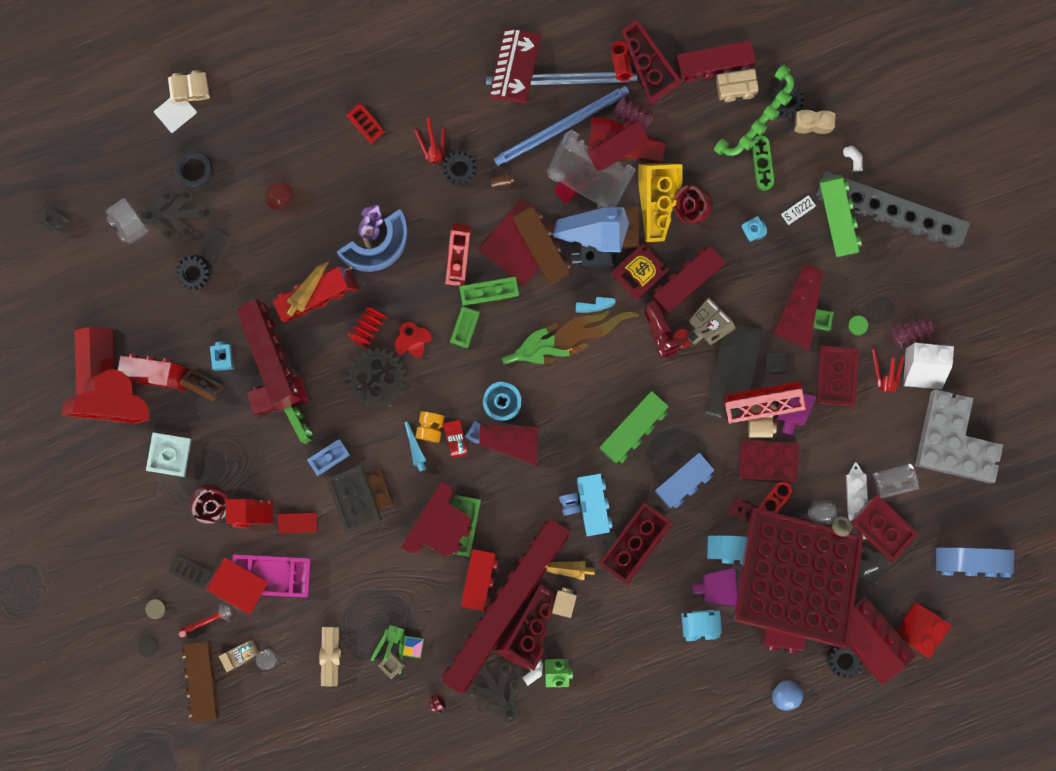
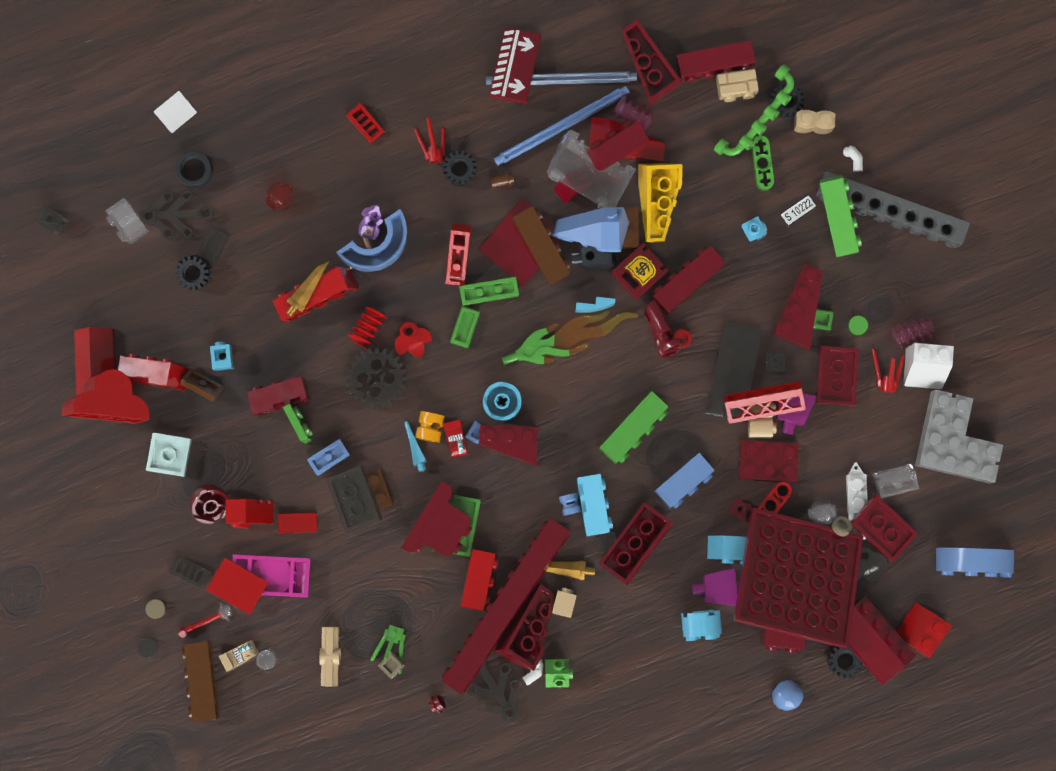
tan brick [168,70,210,103] -> none
dark red brick [236,299,301,411] -> none
tile [401,636,424,658] -> none
red piece [611,41,633,82] -> none
dark red cylinder [674,185,713,224] -> none
dark tan torso [687,298,736,345] -> none

